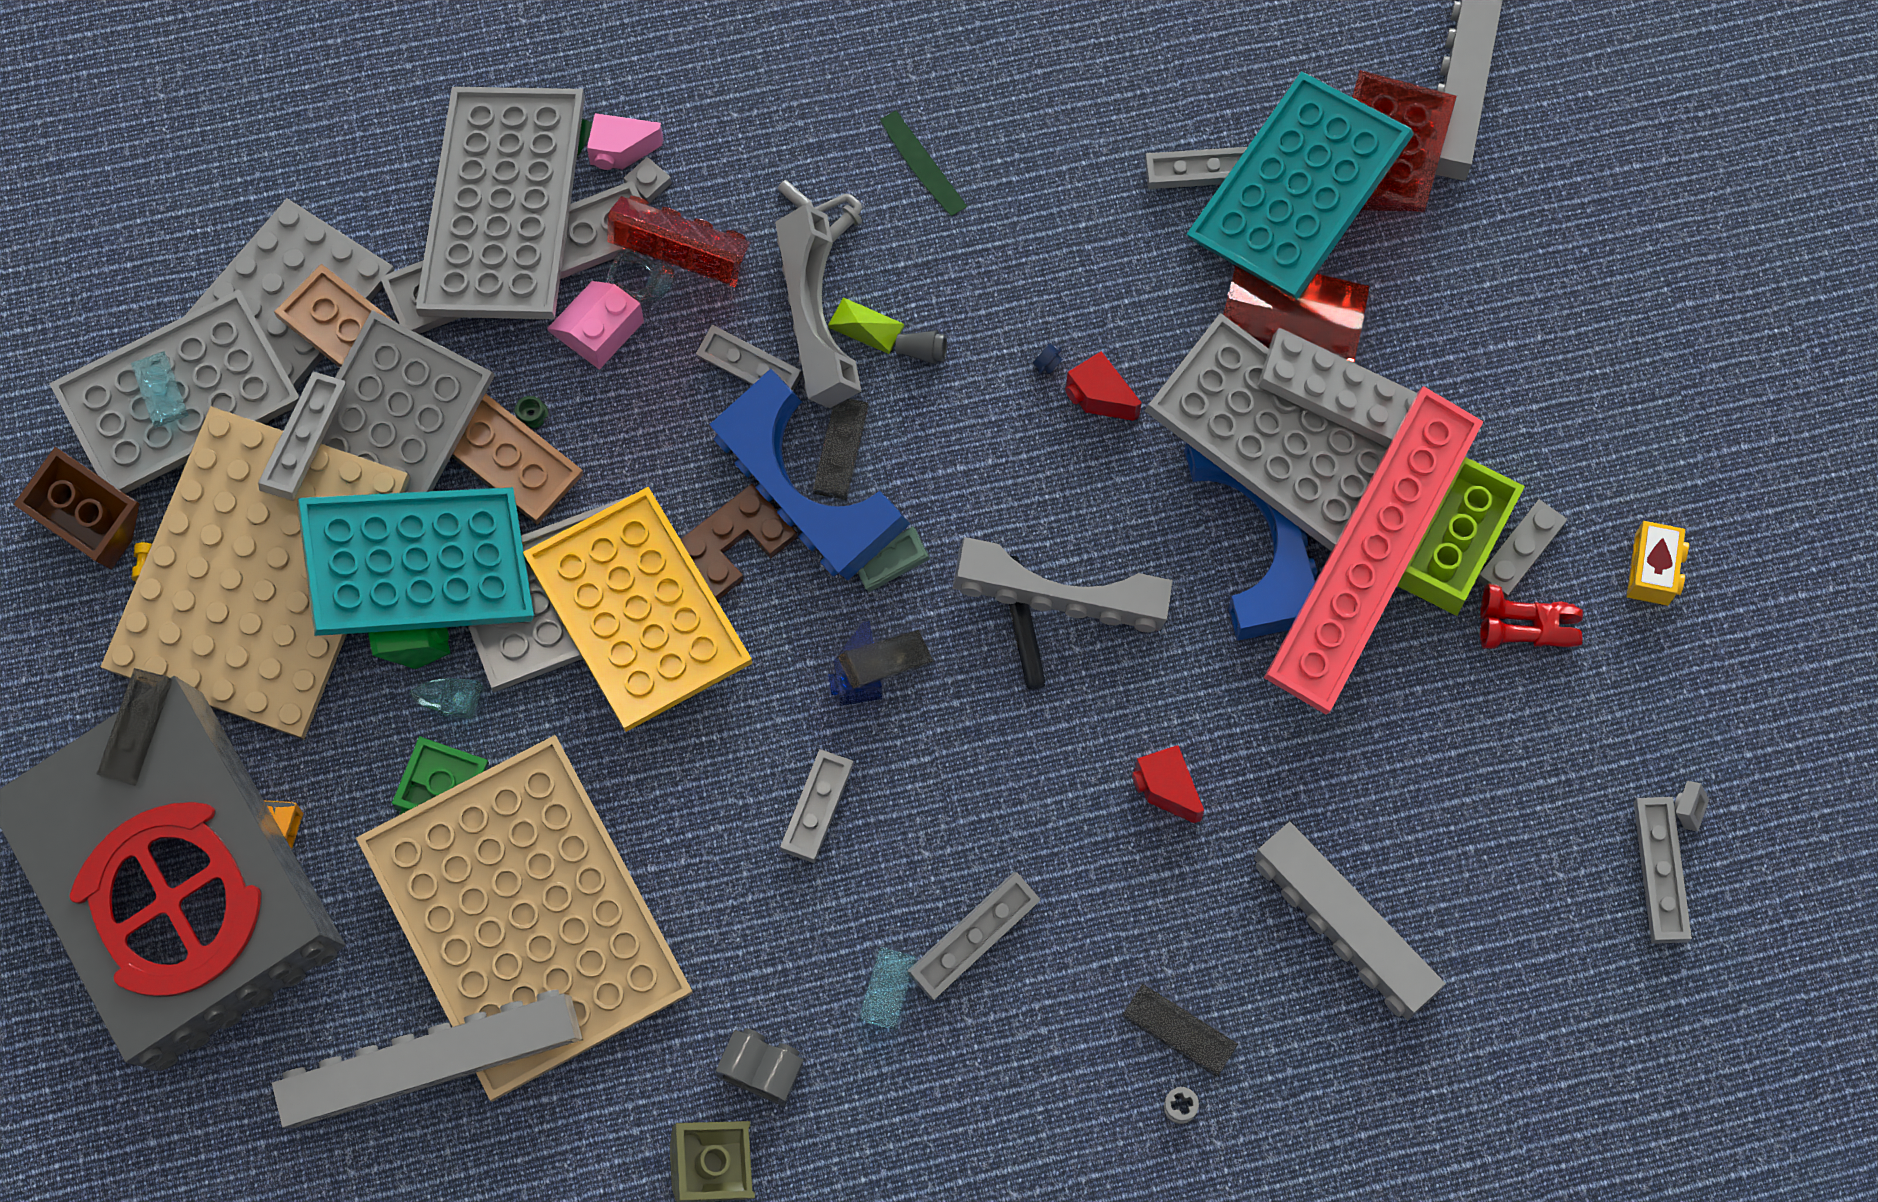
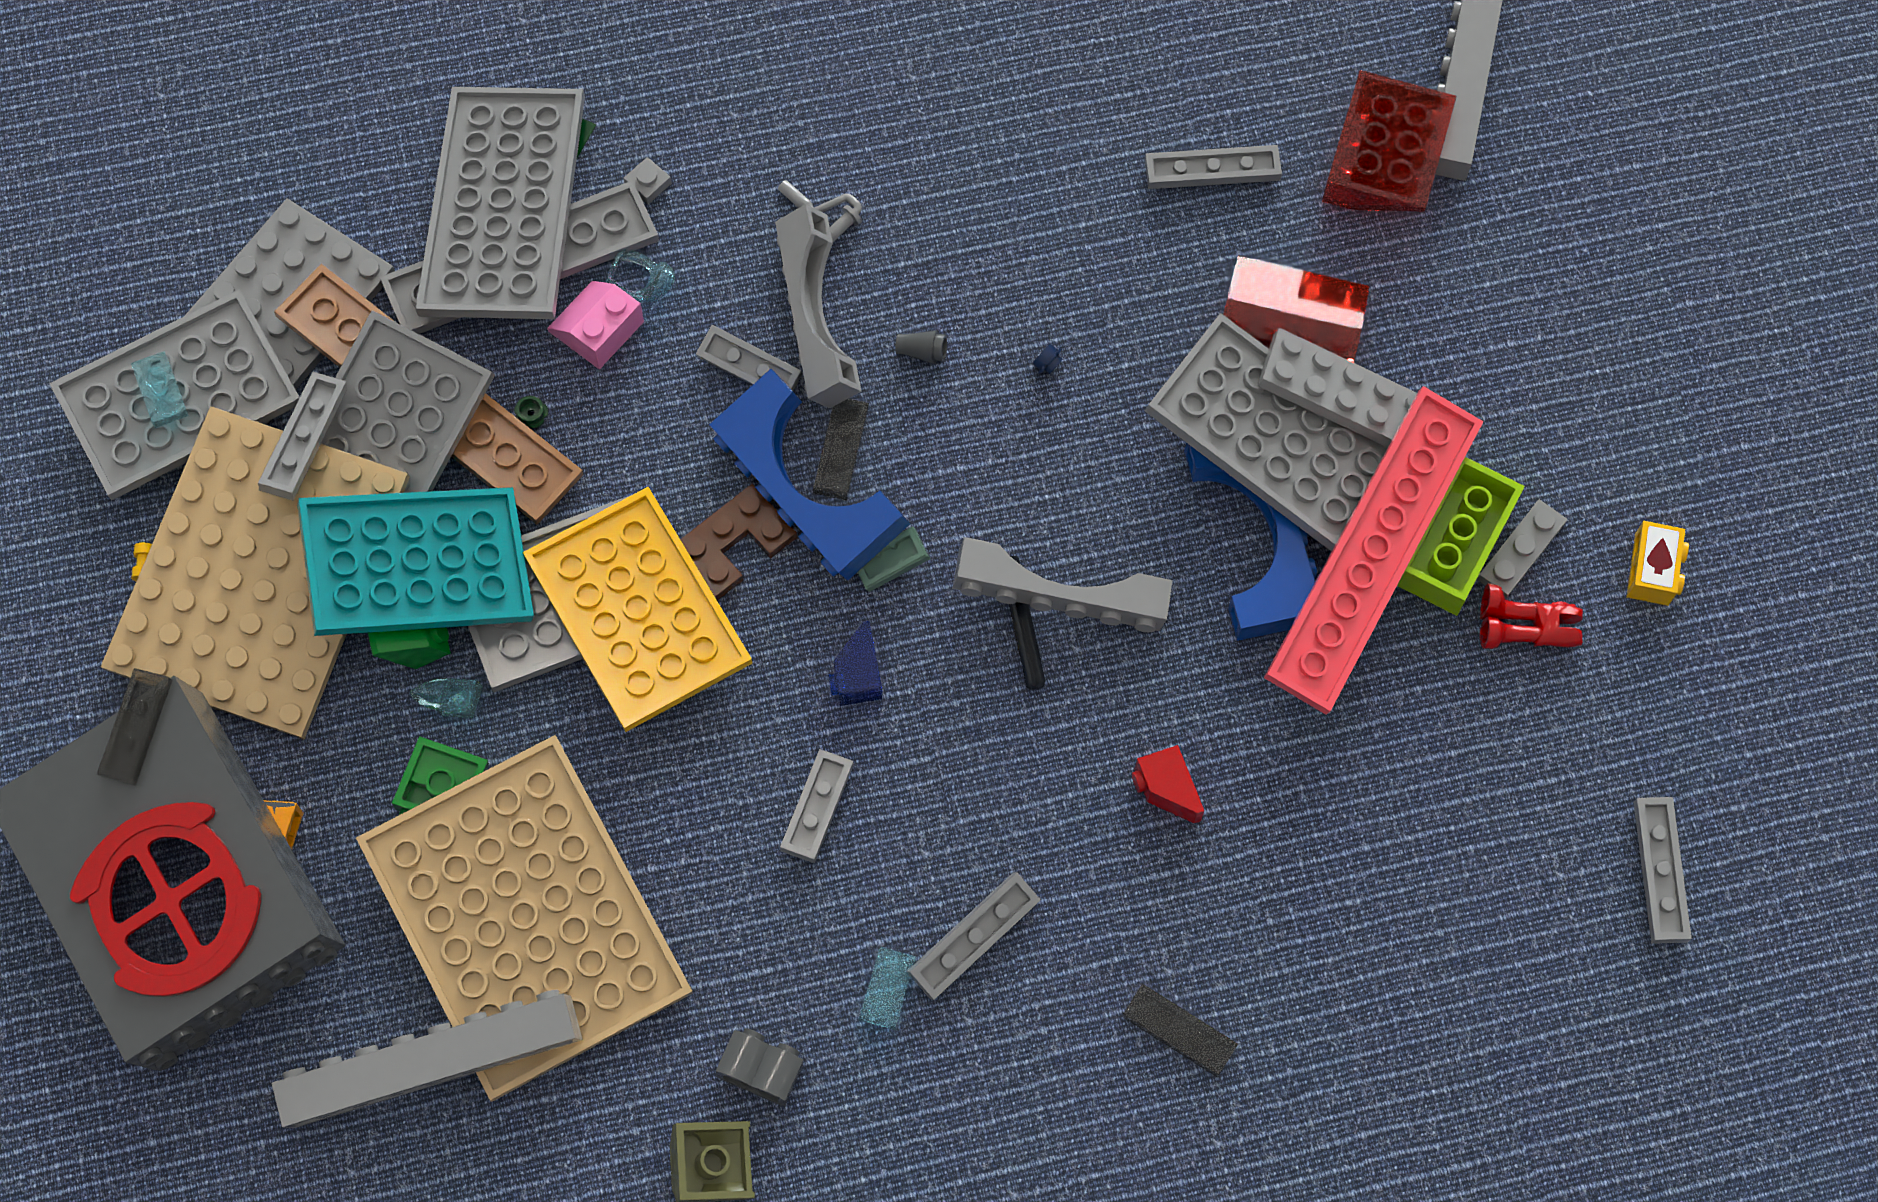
reddish brown slope [13,447,140,570] -> none
bright pink slope [587,113,663,170] -> none
clear red slope [607,196,751,287] -> none
lime slope [828,297,904,354] -> none
clear smoke tile [838,630,934,689] -> none
dark green sticker [880,111,967,216] -> none
red slope [1065,351,1142,421] -> none
light grey bush [1164,1087,1199,1124] -> none
teal plate [1187,71,1414,300] -> none
light grey brick [1254,821,1446,1021] -> none
light grey plate [1674,781,1709,832] -> none

